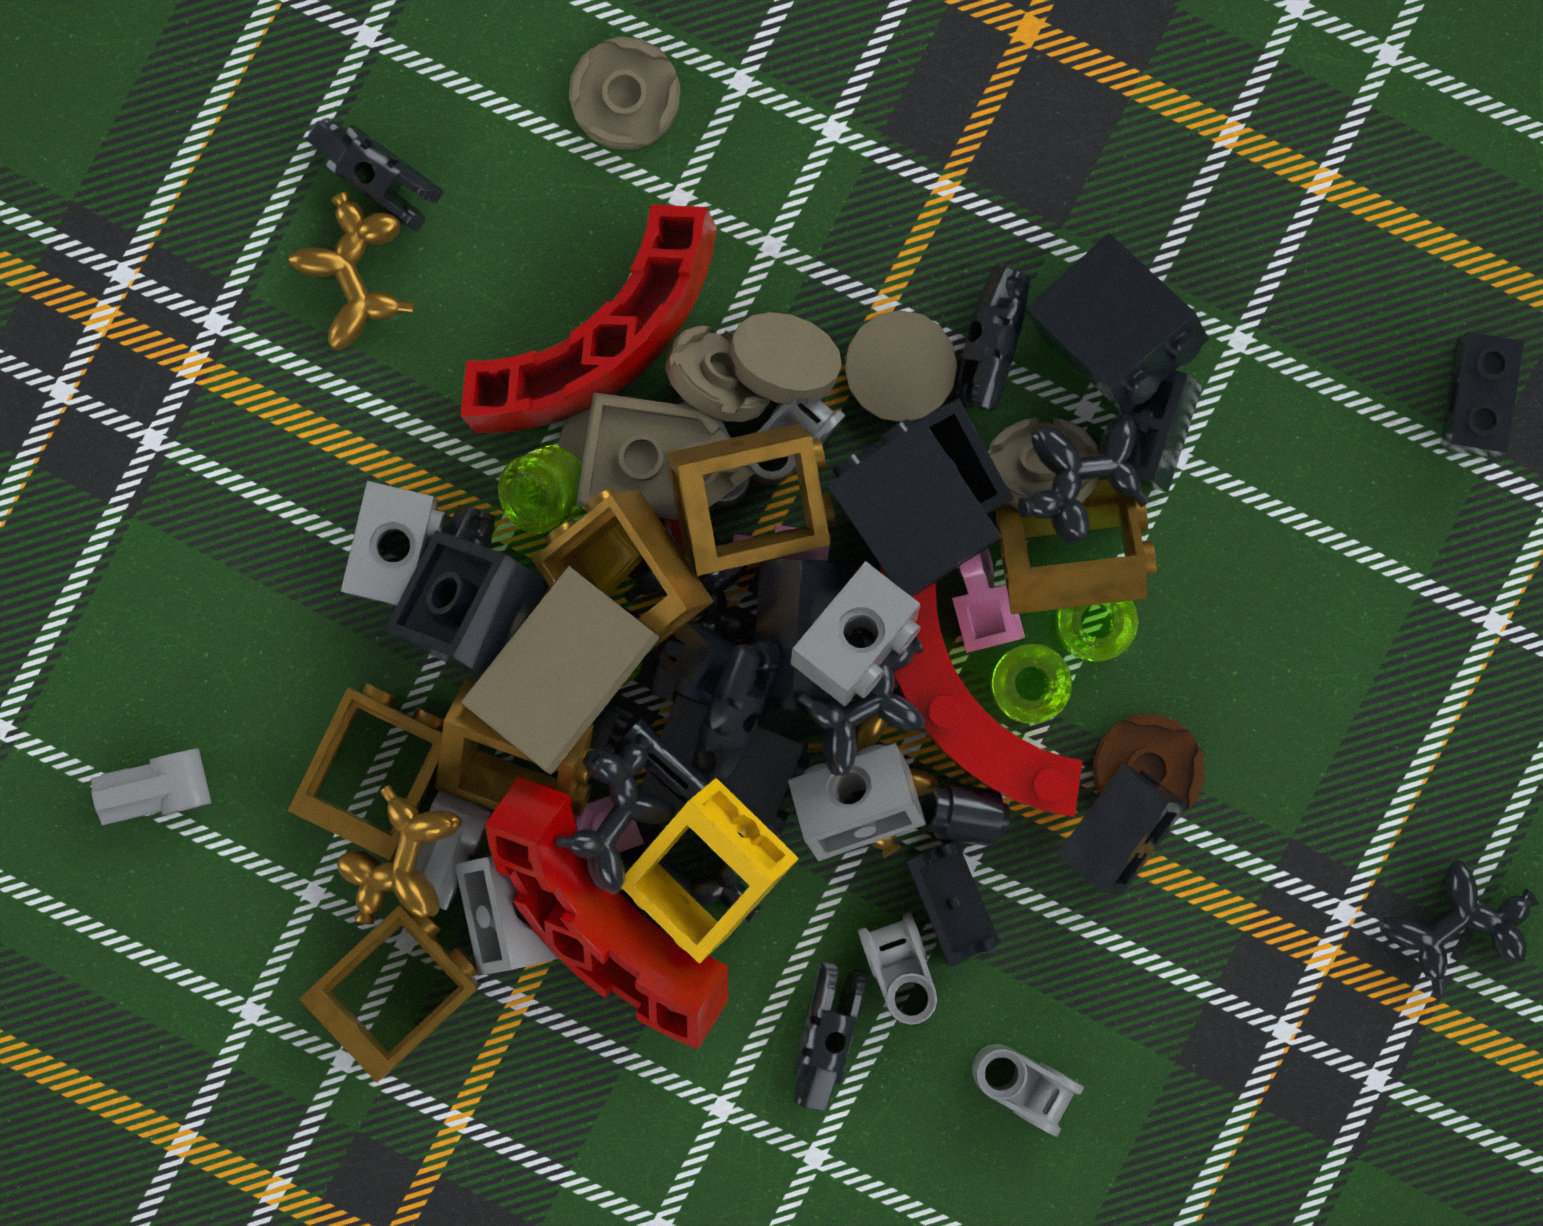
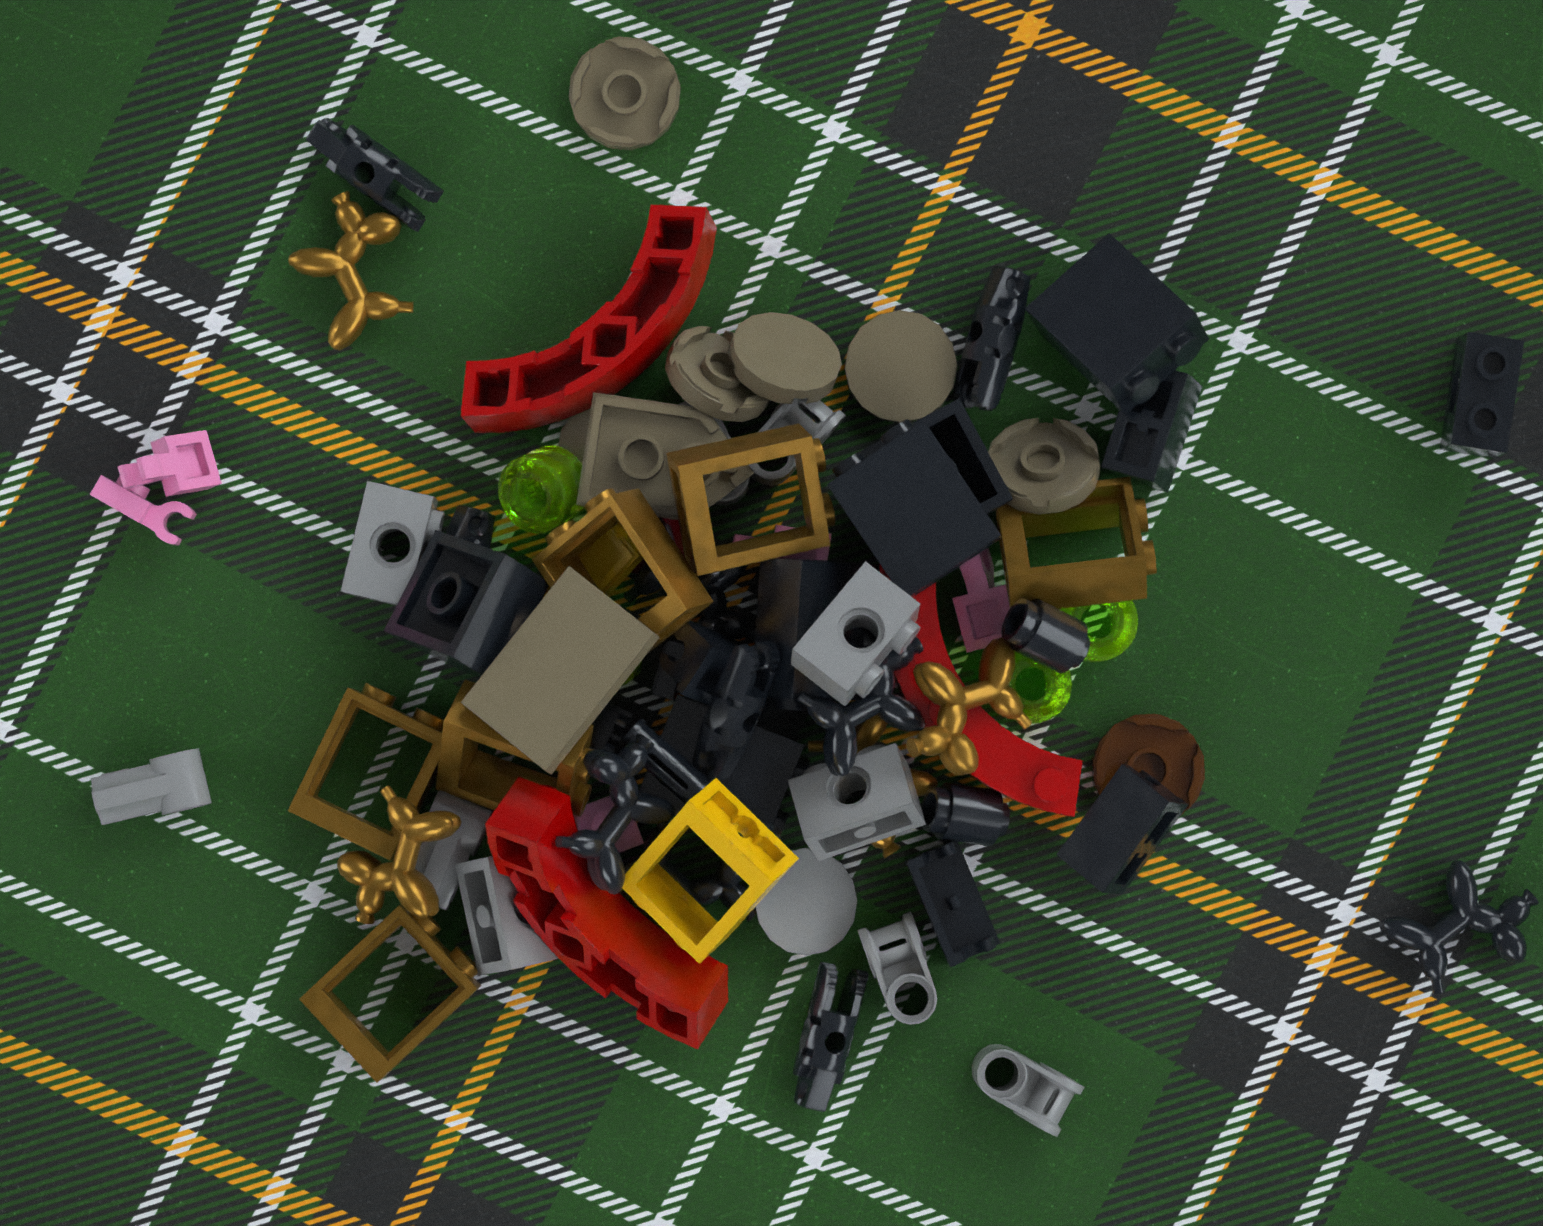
black piece [1018,414,1150,544] -> none
none -> bright pink plate [90,475,197,546]
none -> bright pink plate [118,430,222,497]
none -> light grey sticker [756,848,857,956]
none -> pearl gold piece [906,637,1032,776]
none -> black brick [1001,598,1090,673]

